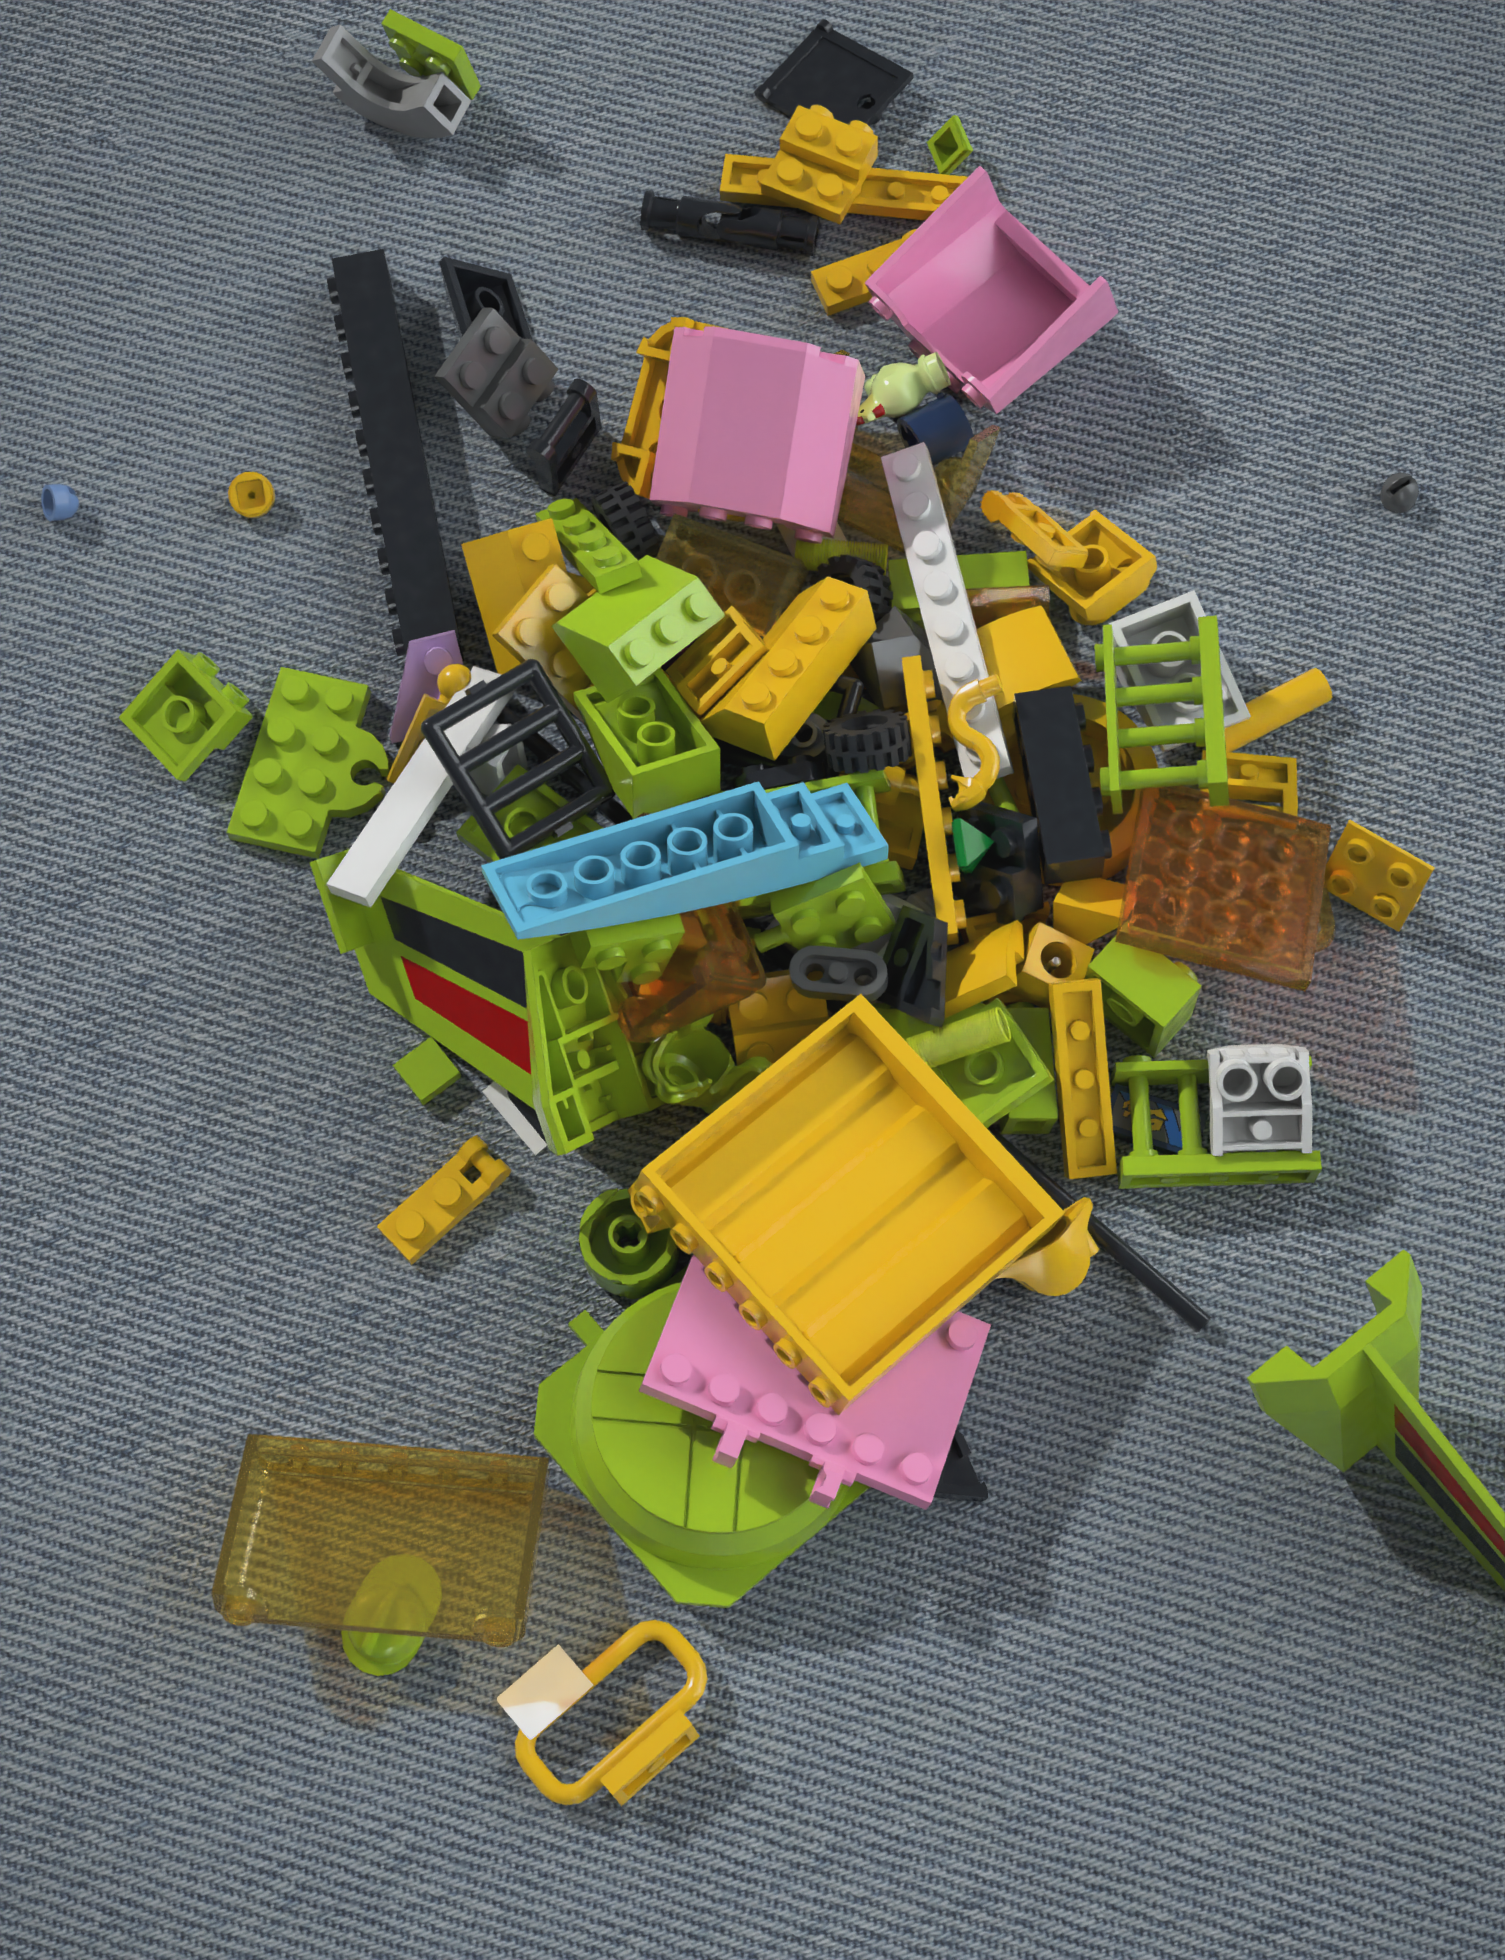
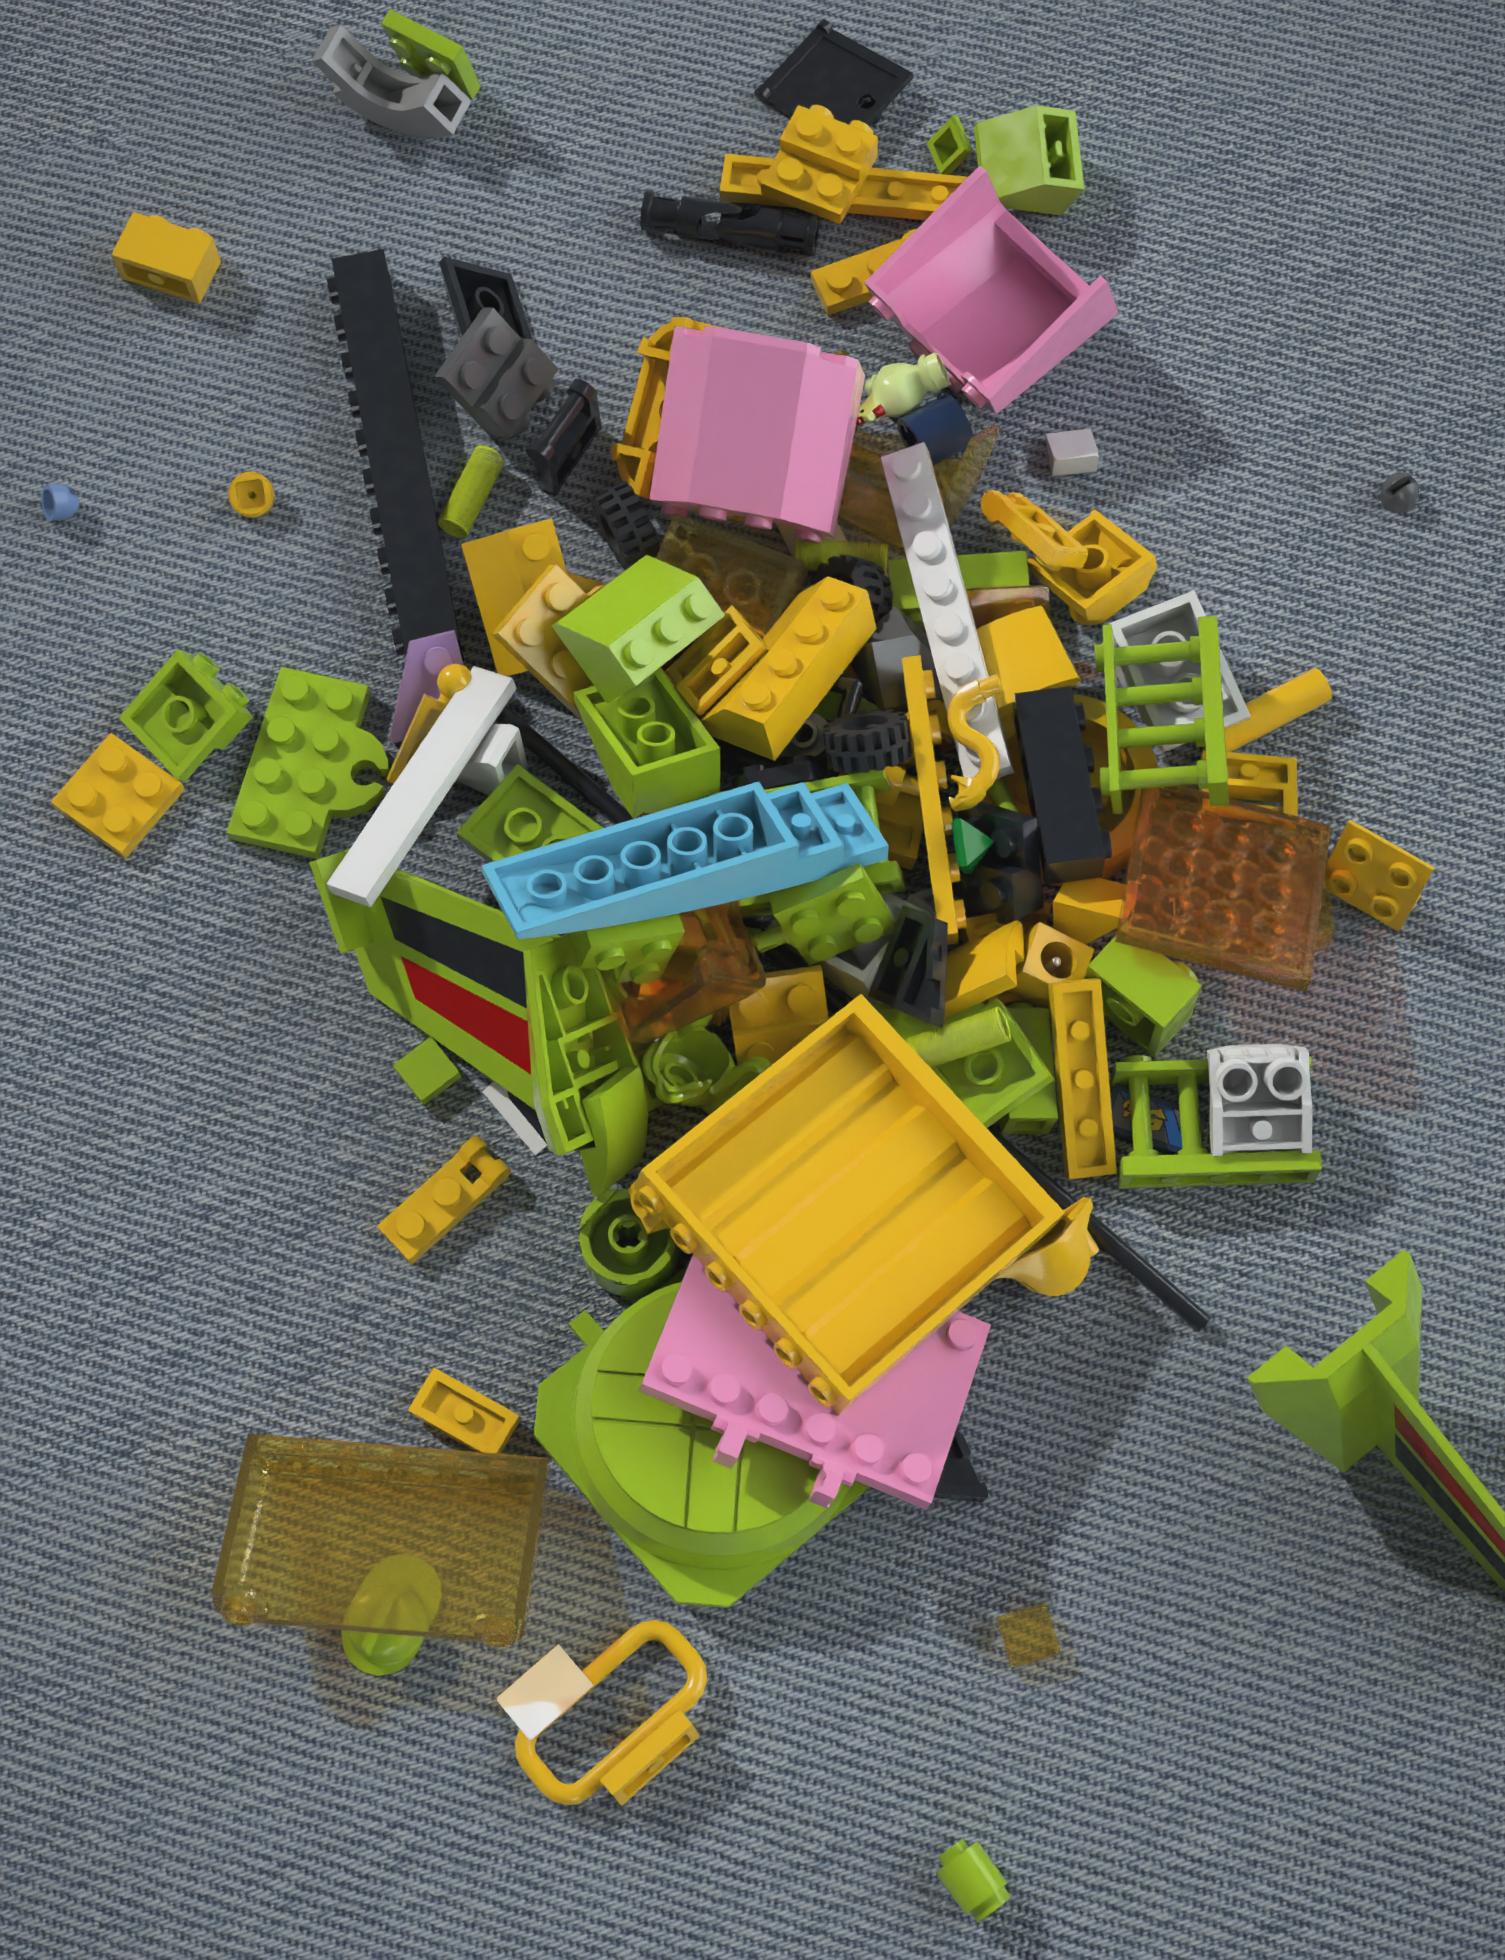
black bar [421,659,616,859] -> none
lime plate [535,498,643,594] -> none
dark grey plate [789,946,888,1002] -> none
none -> yellow plate [51,733,185,859]
none -> yellow brick [111,212,221,304]
none -> yellow plate [408,1367,521,1462]
none -> neon yellow piece [437,445,505,538]
none -> lime slope [579,1065,648,1196]
none -> lime brick [935,1838,1011,1923]
none -> lime slope [974,105,1085,215]
none -> clear yellow tile [996,1603,1061,1669]
none -> white slope [1046,429,1099,477]

